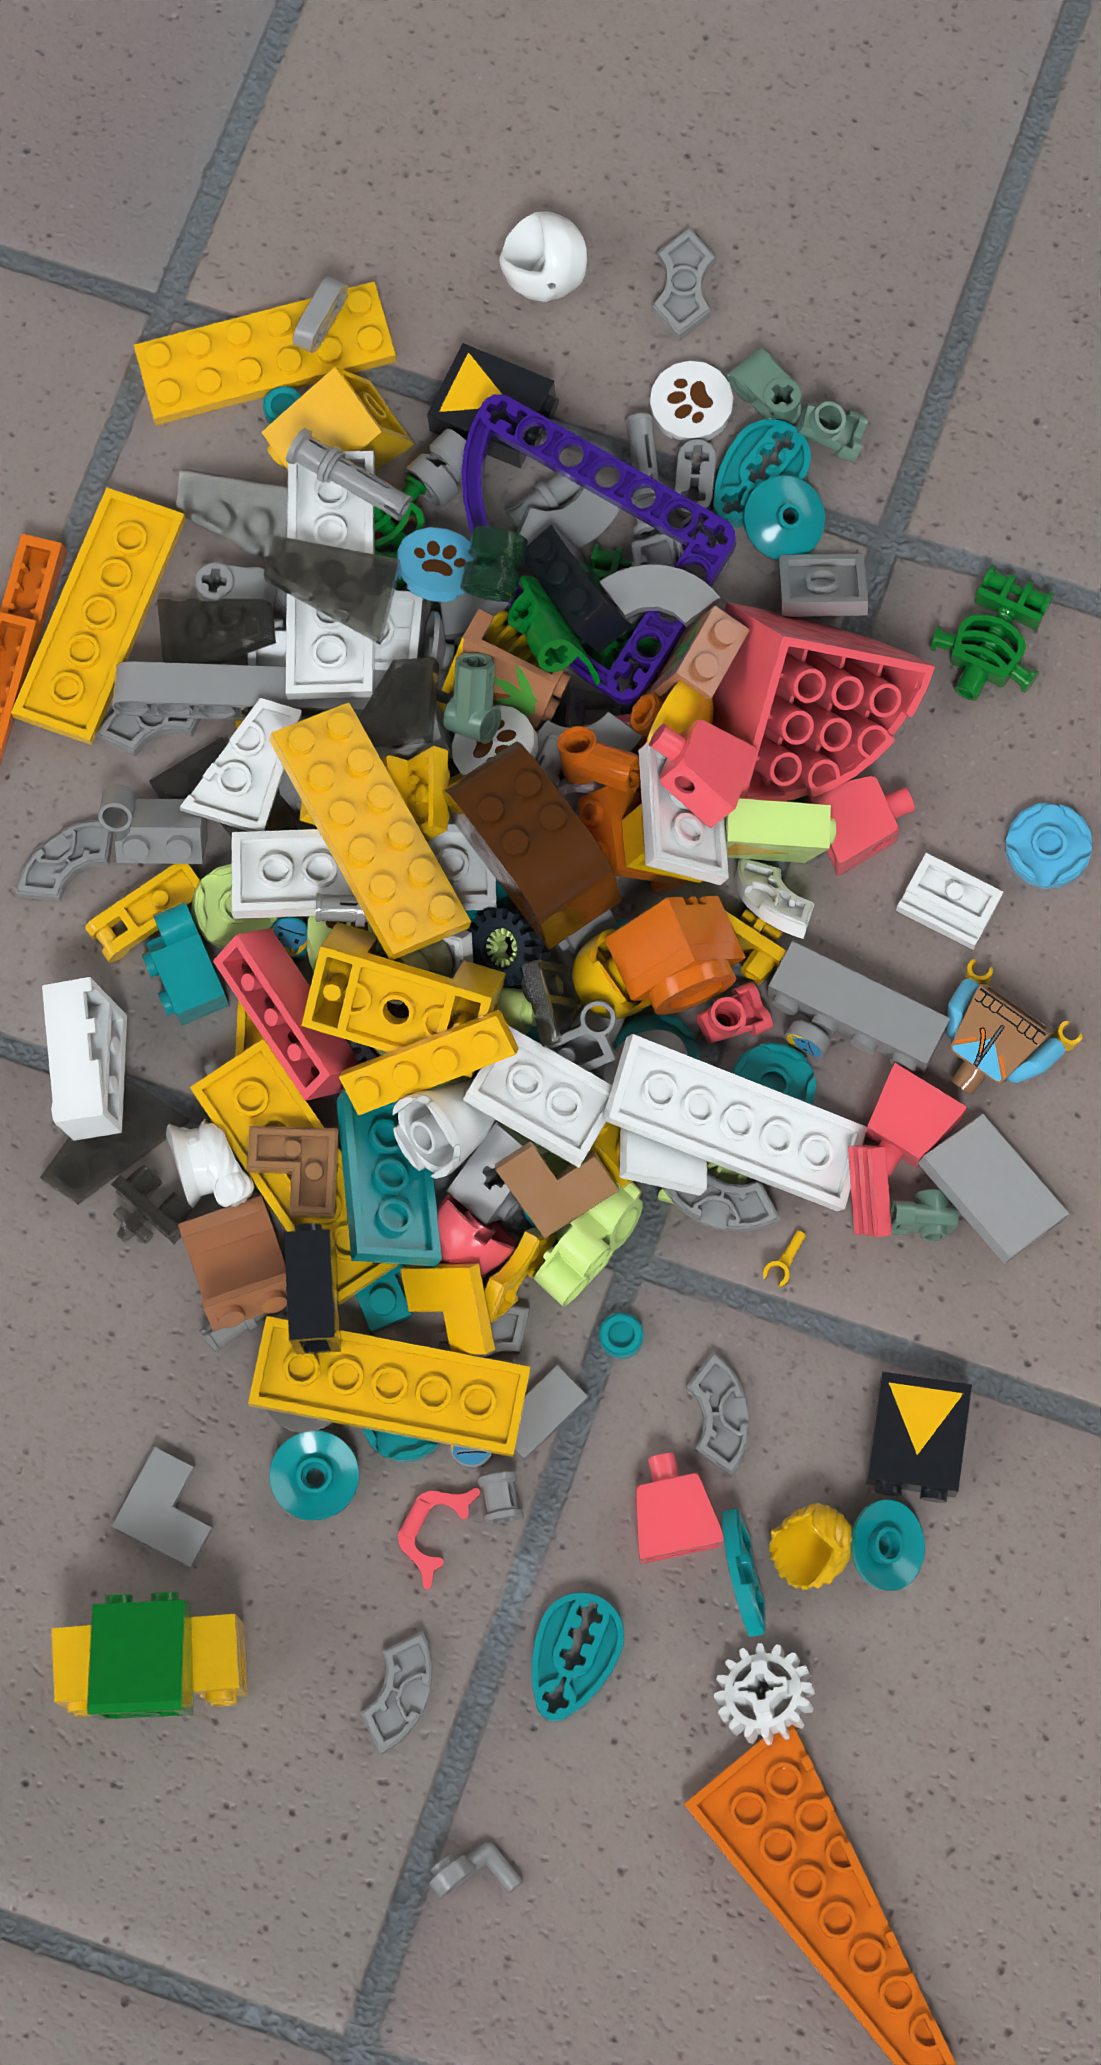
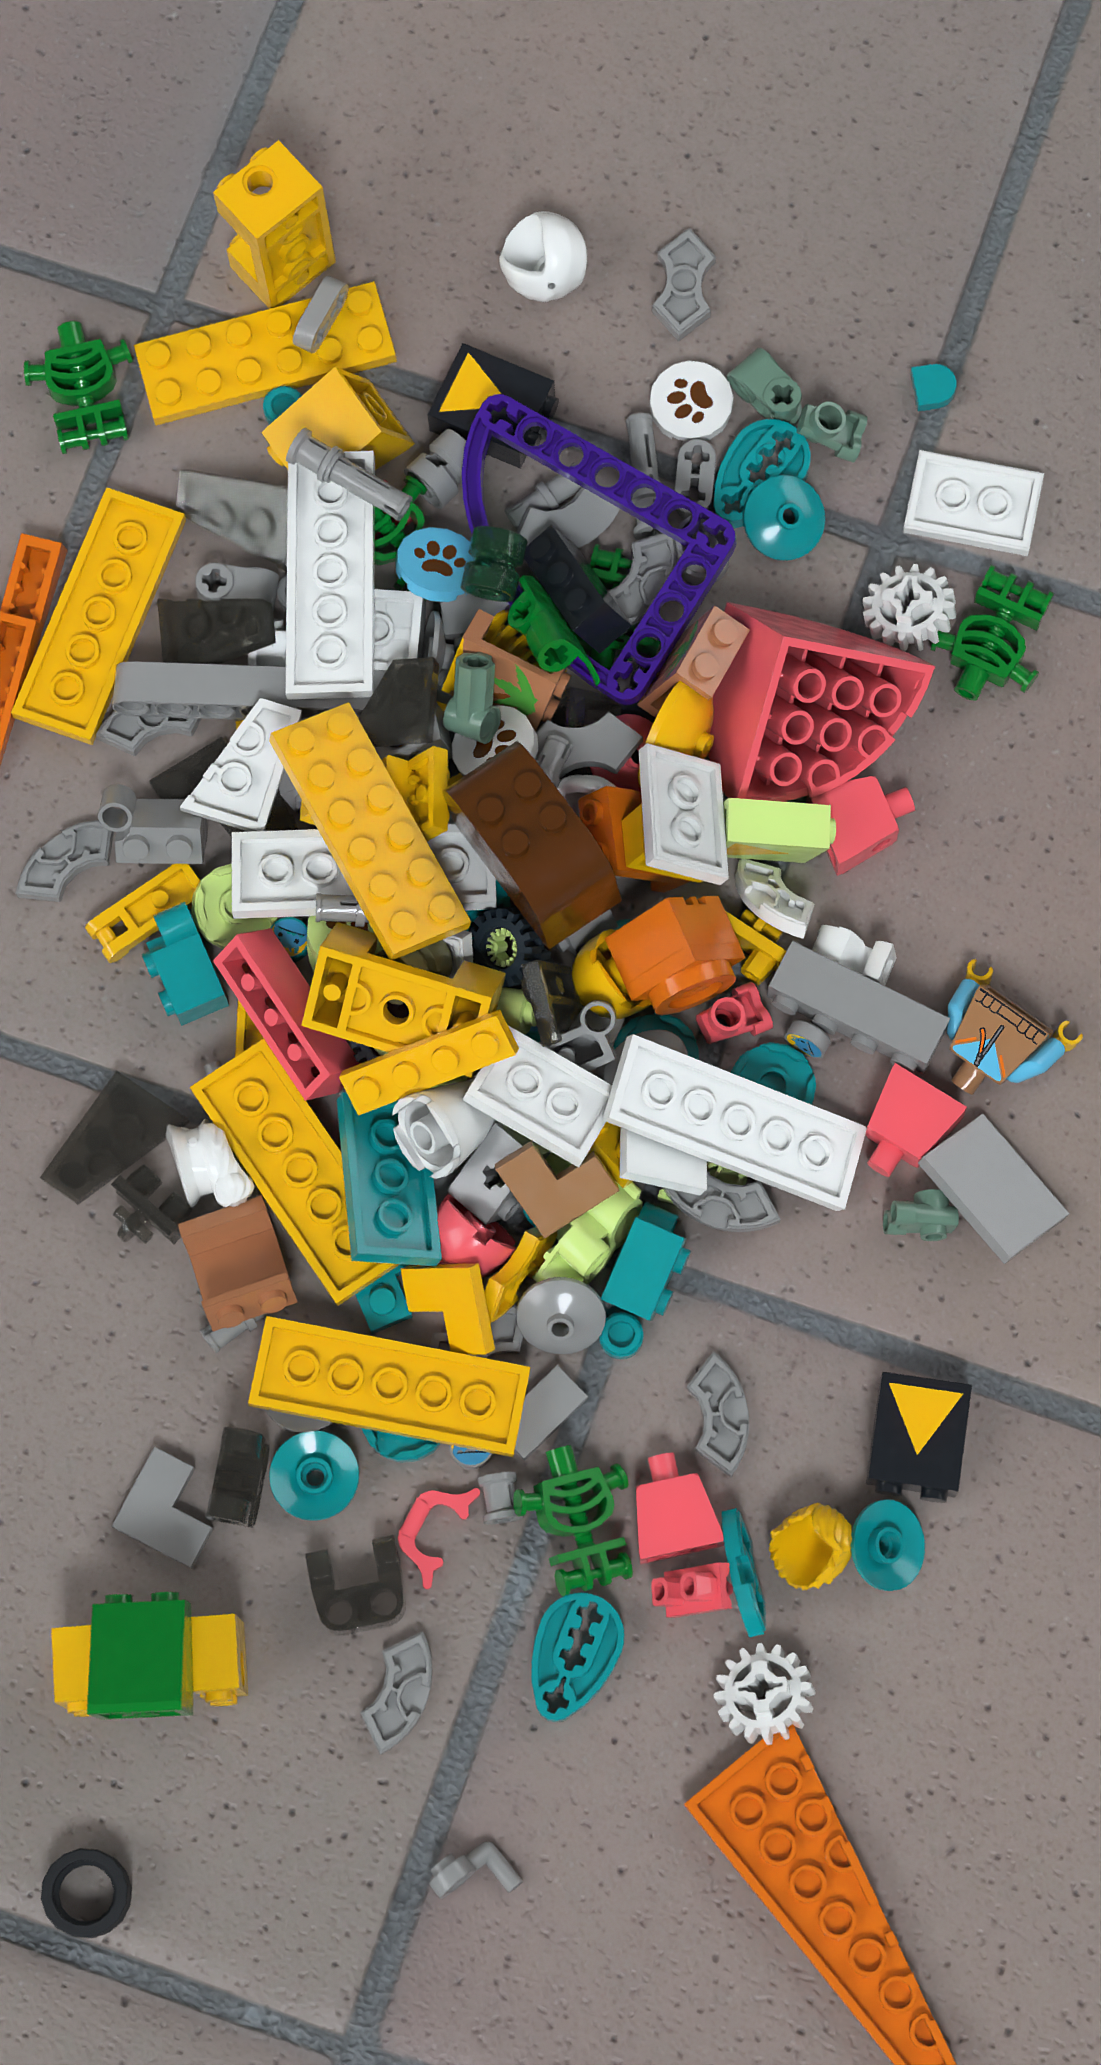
white wedge [42,977,127,1141] -> none
medium nougat tile [247,1126,339,1219] -> none
clear smoke wing [263,535,401,645] -> none
black brick [284,1223,341,1355] -> none
orange piece [557,726,641,792] -> none
light grey tile [600,564,721,627] -> none
orange tile [630,693,666,738] -> none
coral torso [649,720,758,828] -> none
yellow hand [763,1230,806,1288] -> none
light grey tile [779,554,868,617] -> none
coral tile [848,1145,892,1237] -> none
white plate [896,853,1003,950] -> none
medium azure tile [1005,803,1092,889] -> none
none -> green piece [24,321,133,454]
none -> black tyre [41,1848,132,1938]
none -> clear smoke piece [206,1427,270,1528]
none -> yellow plate [213,140,336,309]
none -> clear smoke piece [305,1535,406,1635]
none -> green piece [513,1445,633,1596]
none -> light grey dish [516,1277,606,1354]
none -> teal hinge [601,1202,691,1321]
none -> coral hips [651,1562,733,1618]
none -> white leg [812,925,897,986]
none -> white gear [863,564,956,652]
none -> white tile [903,450,1044,556]
none -> teal tile [910,364,957,412]

